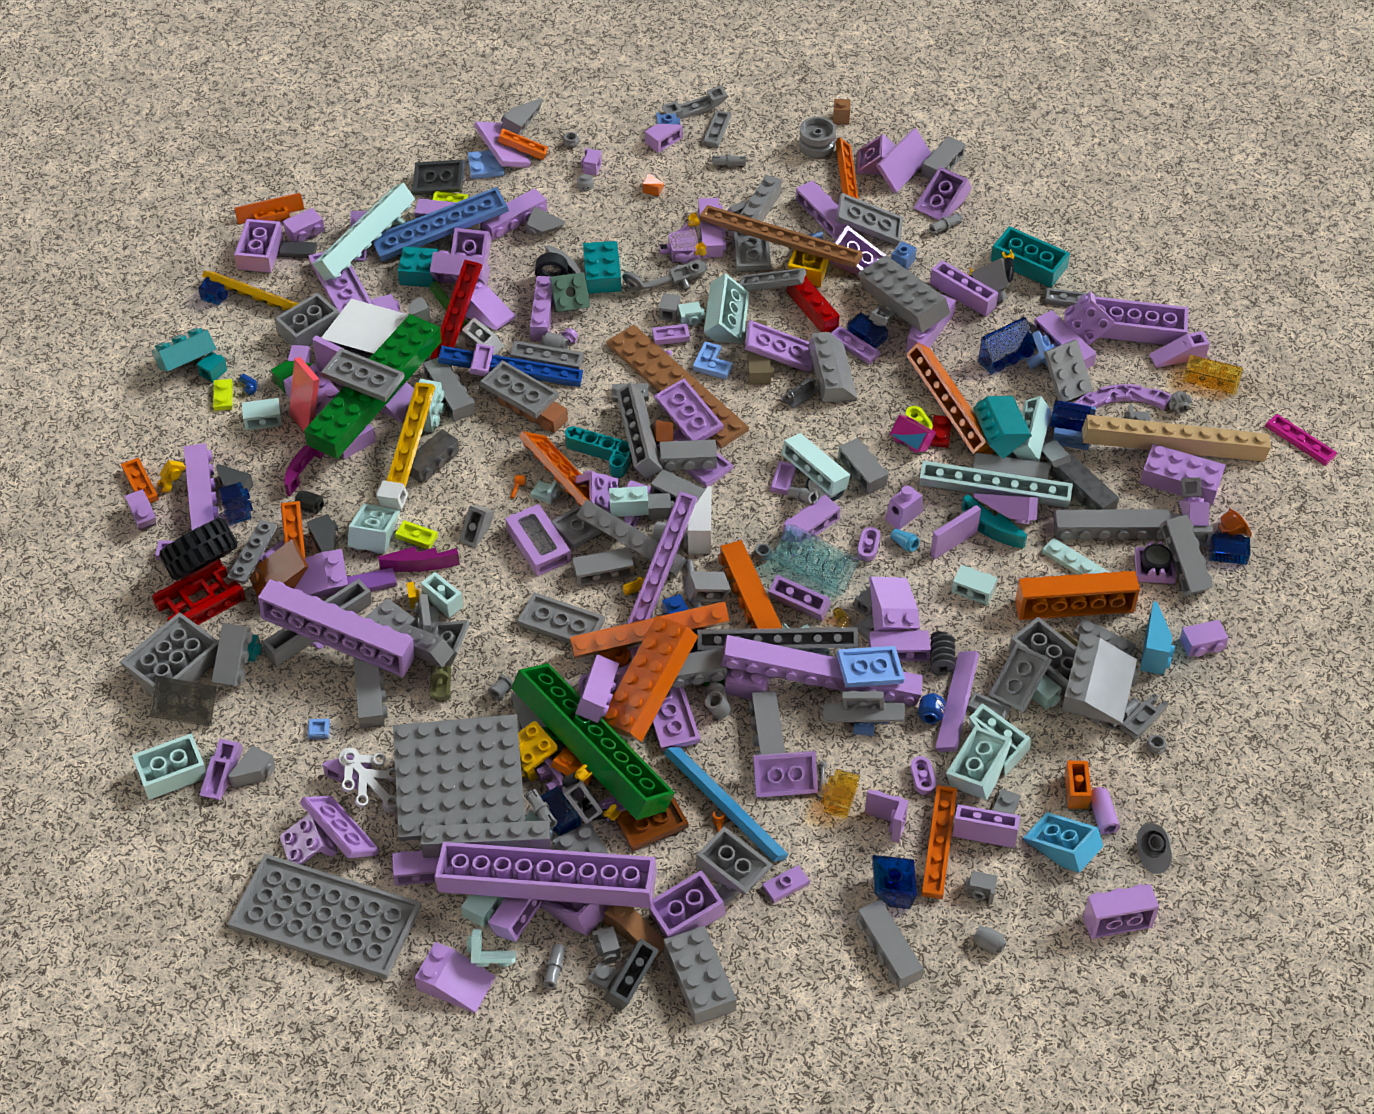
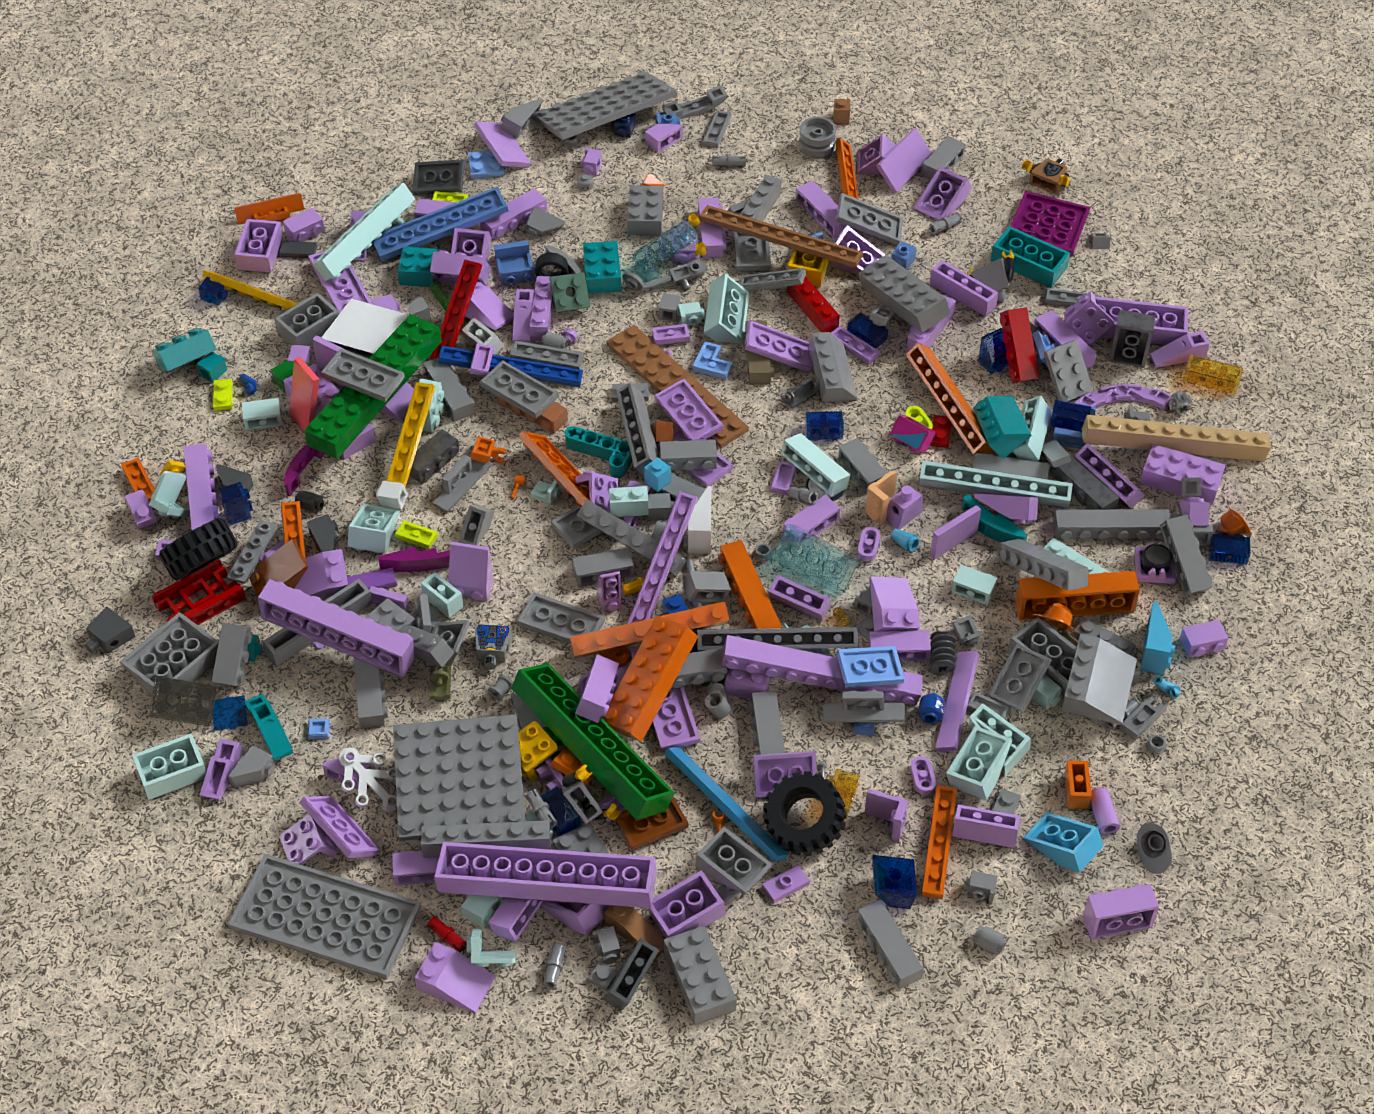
yellow plate [406,582,420,609] -> none
orange plate [497,128,548,160] -> none
lavender piece [505,504,571,576] -> none
dark pink tile [1265,414,1337,466] -> none
none -> dark grey torso [84,607,135,653]
none -> light aqua bracket [149,471,190,519]
none -> clear blue piece [211,695,248,731]
none -> teal slope [244,694,294,761]
none -> lavender plate [369,586,409,612]
none -> red pin [427,916,467,953]
none -> light grey bracket [433,455,492,512]
none -> lavender slope [449,542,493,601]
none -> orange plate [471,437,506,463]
none -> torso [475,624,513,670]
none -> medium blue panel [494,240,536,285]
none -> lavender slope [512,289,534,343]
none -> light grey plate [534,71,677,140]
none -> lavender slope [597,571,621,612]
none -> dark blue brick [615,113,636,138]
none -> light grey brick [627,185,664,236]
none -> clear light blue beam [633,221,698,282]
none -> medium azure brick [644,457,671,492]
none -> black tyre [763,771,847,856]
none -> clear blue brick [805,411,844,441]
none -> light nougat bracket [865,470,897,525]
none -> light grey bracket [951,615,983,645]
none -> red brick [1000,307,1040,384]
none -> light grey brick [1000,539,1088,591]
none -> magenta plate [1010,191,1091,256]
none -> torso [1021,159,1070,195]
none -> orange piece [1033,603,1073,632]
none -> lavender brick [1075,443,1145,509]
none -> light grey slope [1090,233,1110,249]
none -> flat silver brick [1109,310,1156,368]
none -> medium azure arm [1153,675,1180,698]

